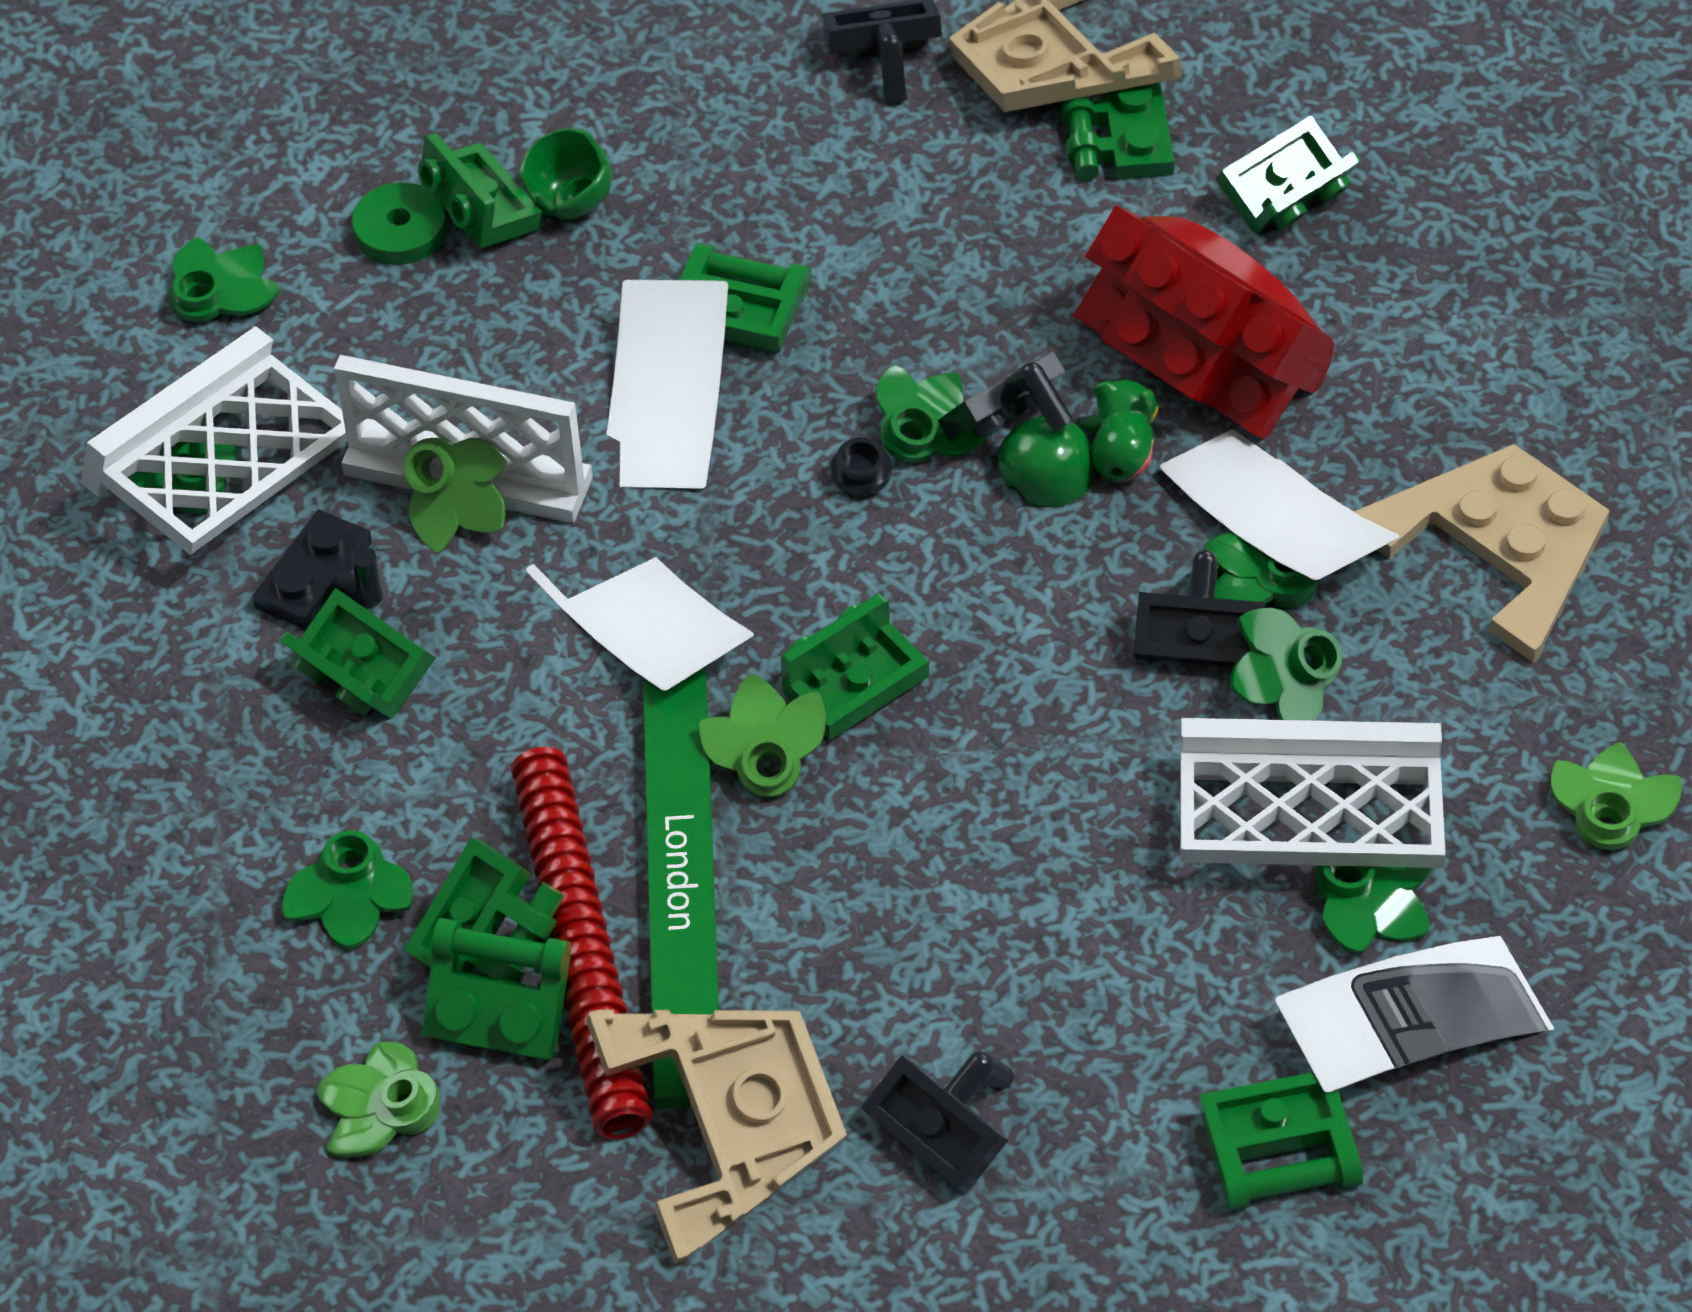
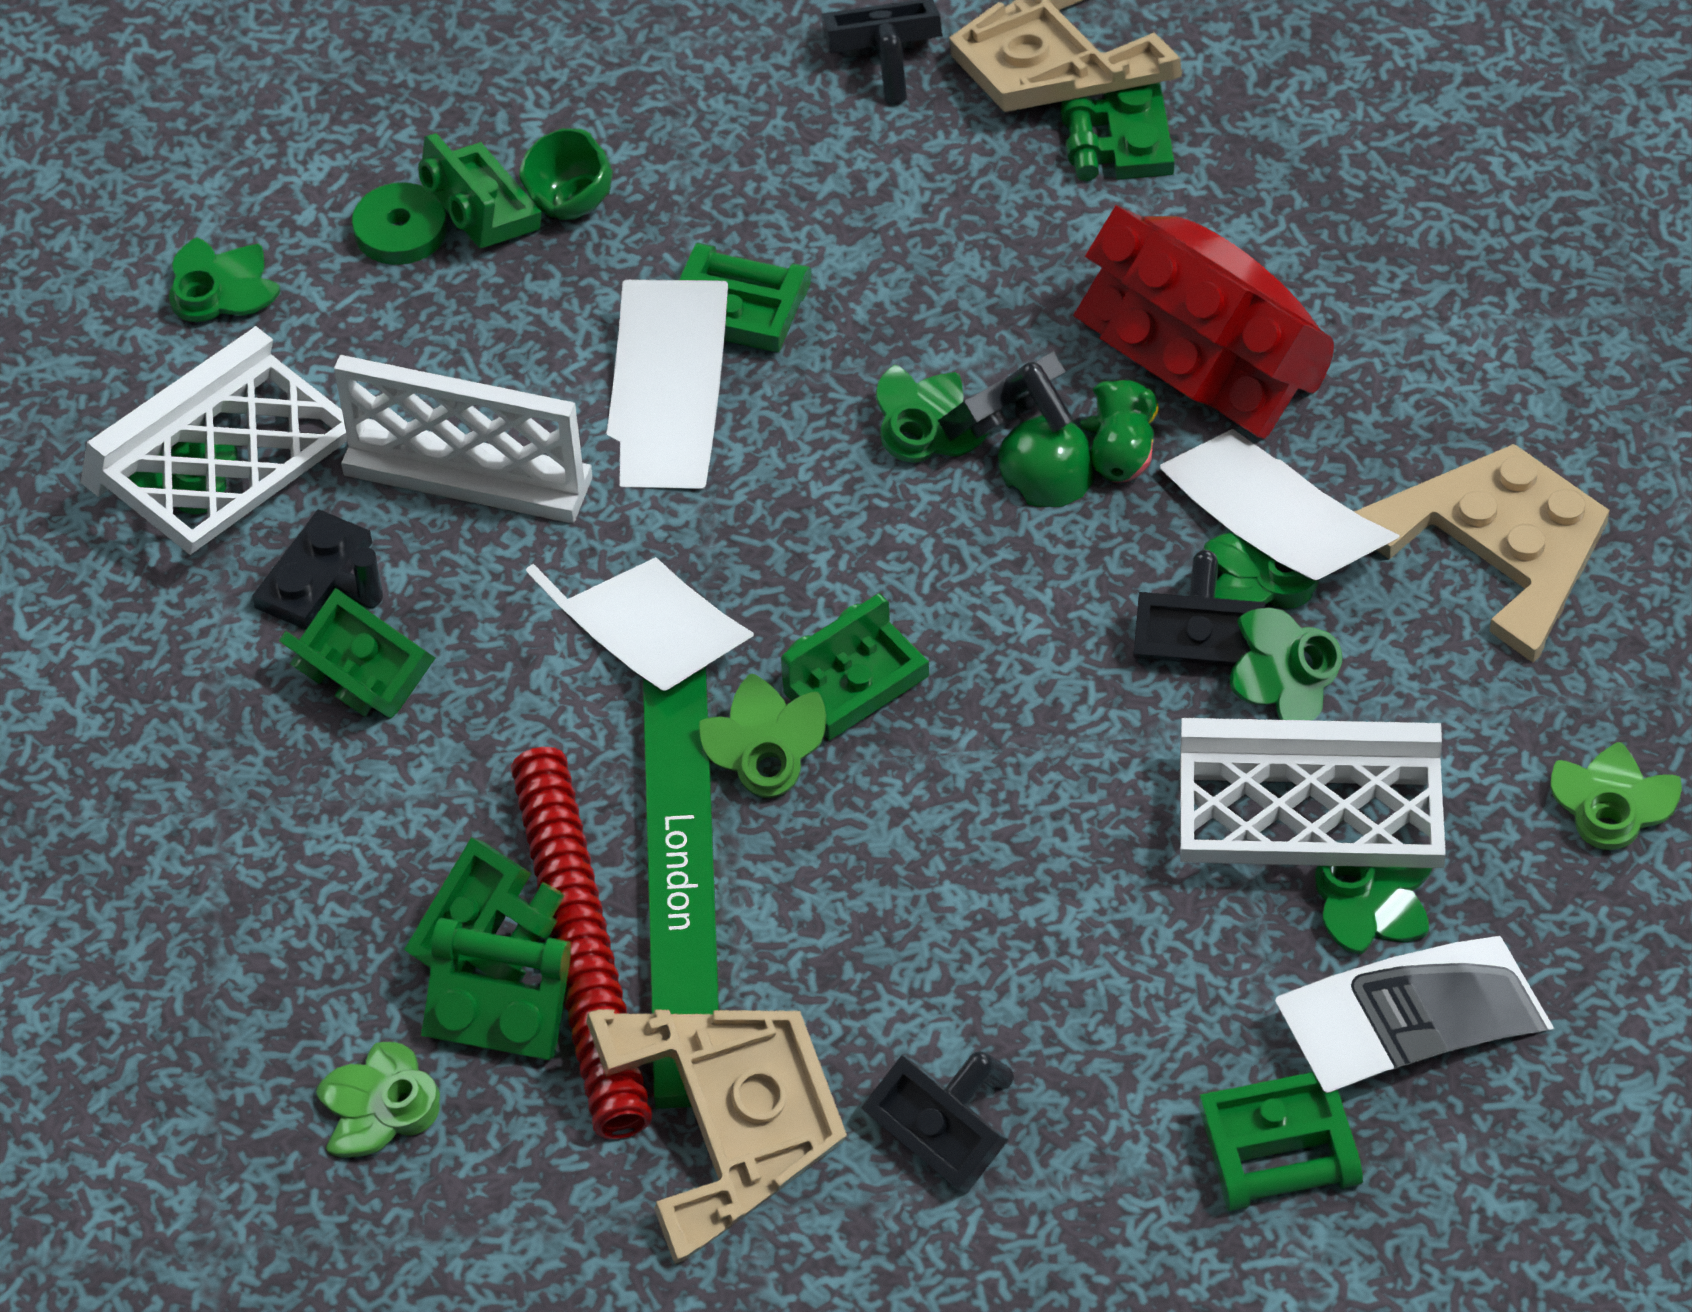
green plate [282,830,413,950] -> none
bright green plate [403,437,507,553] -> none
black plate [831,437,892,496] -> none
bracket [1215,116,1361,234] -> none

